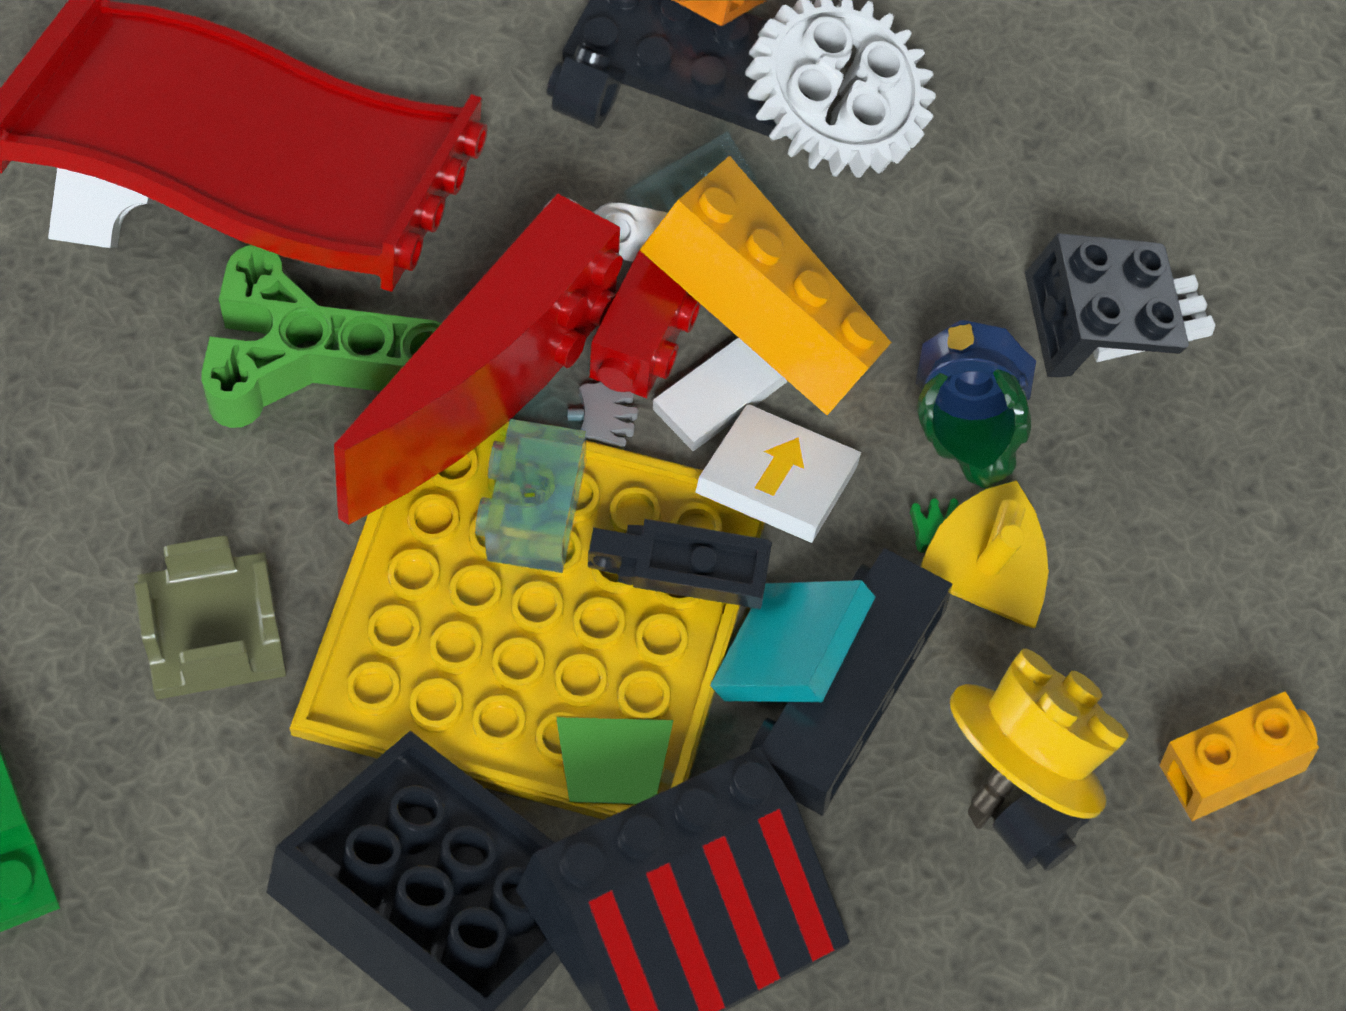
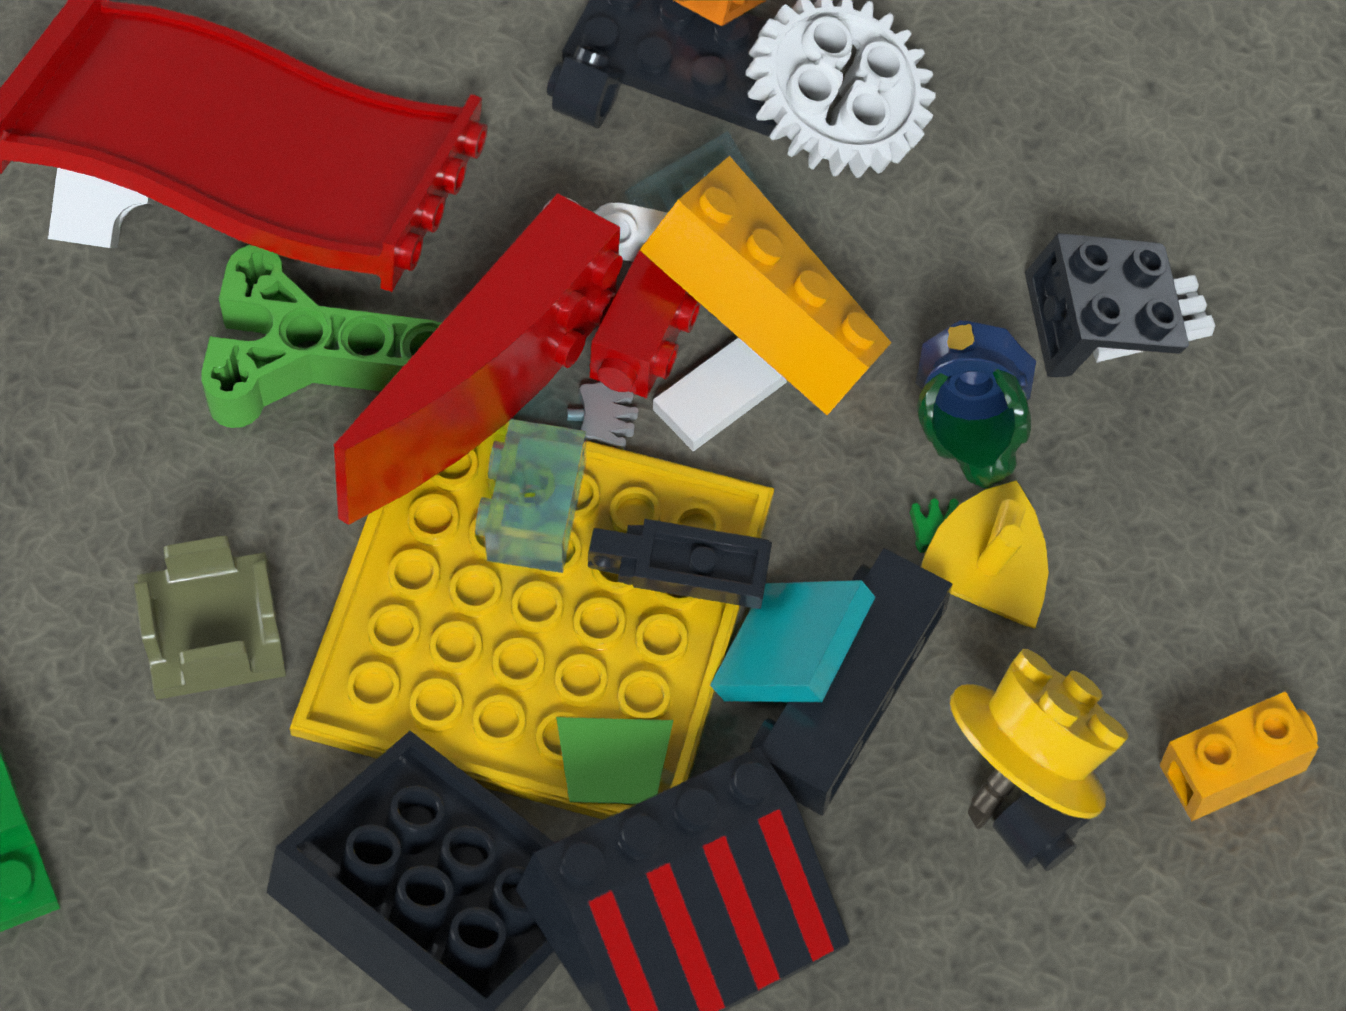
white tile [695,404,862,543] -> none

